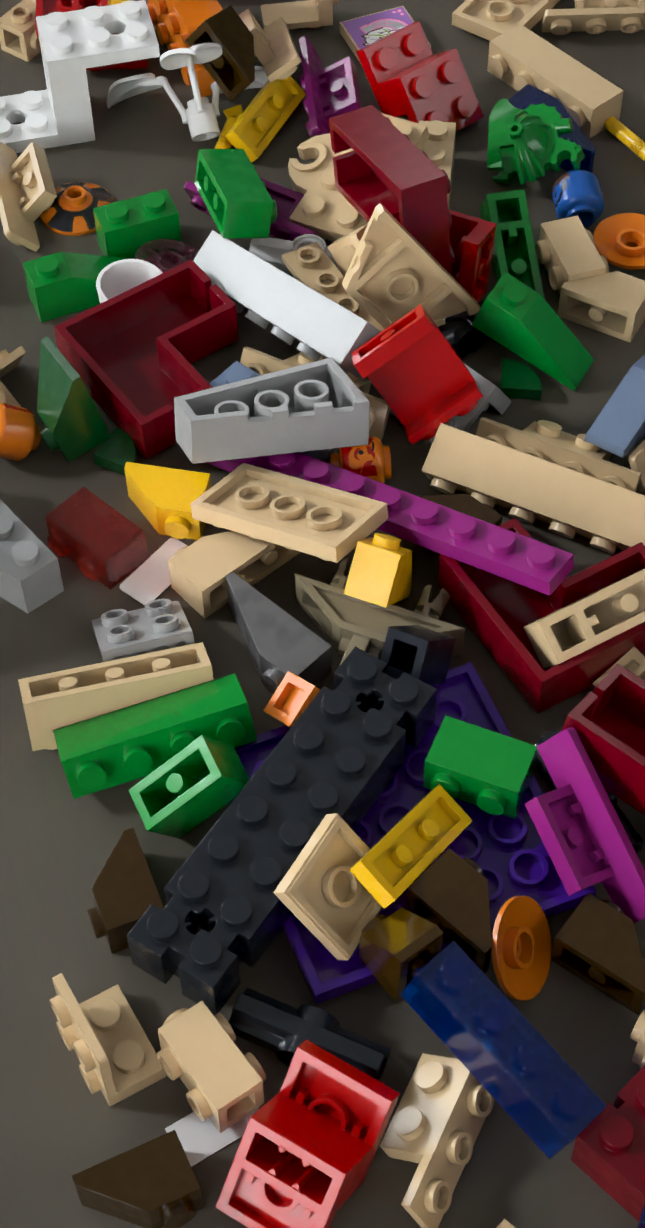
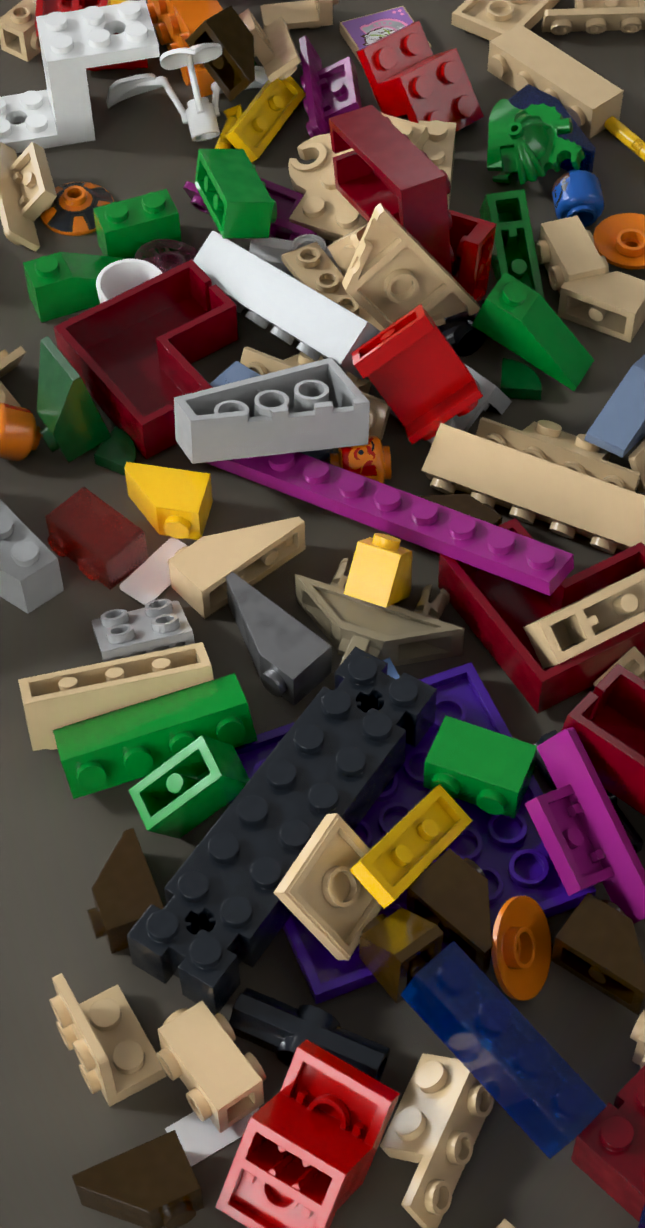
tan plate [190,463,388,563] -> none
orange plate [263,671,321,728] -> none
black brick [380,625,456,685] -> none

